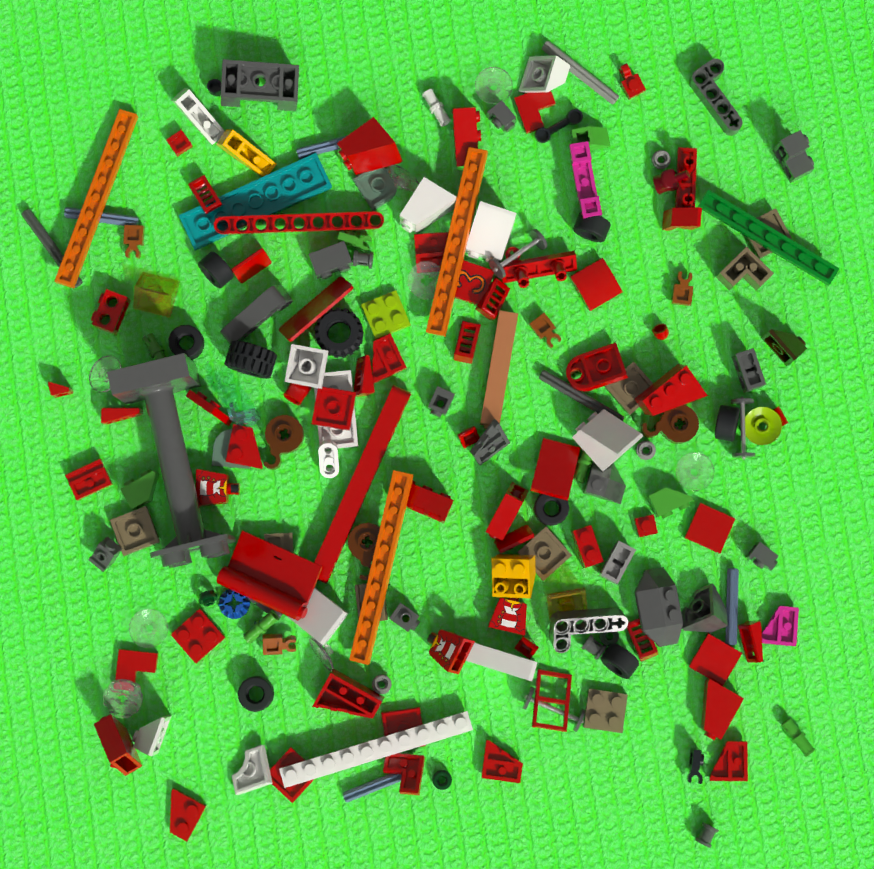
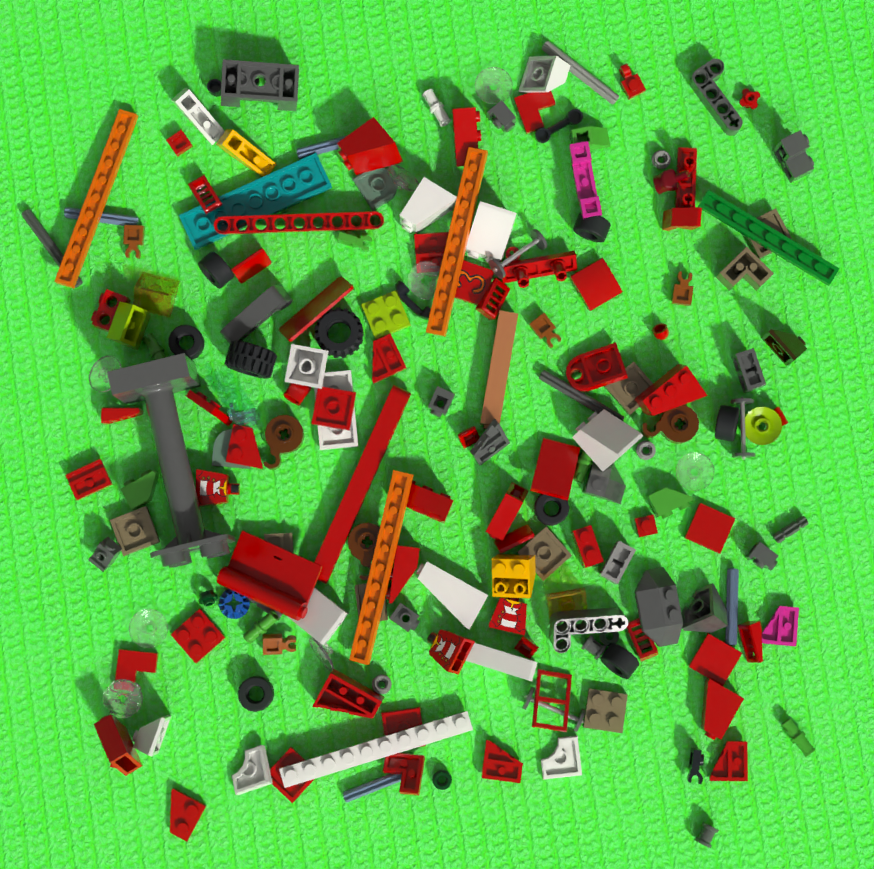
red slope [48,382,73,398] -> none
dark grey brick [309,241,353,279] -> none
white plate [318,440,339,478] -> none
dark grey bush [353,250,374,269] -> none
red slope [354,355,375,397] -> none
red slope [454,321,481,364] -> none
none -> lime slope [106,302,151,351]
none -> red slope [386,545,420,604]
none -> black bar [395,280,431,320]
none -> white slope [416,562,488,630]
none -> white tile [541,735,582,780]
none -> red plate [739,88,760,109]
none -> dark grey axle [773,516,809,543]

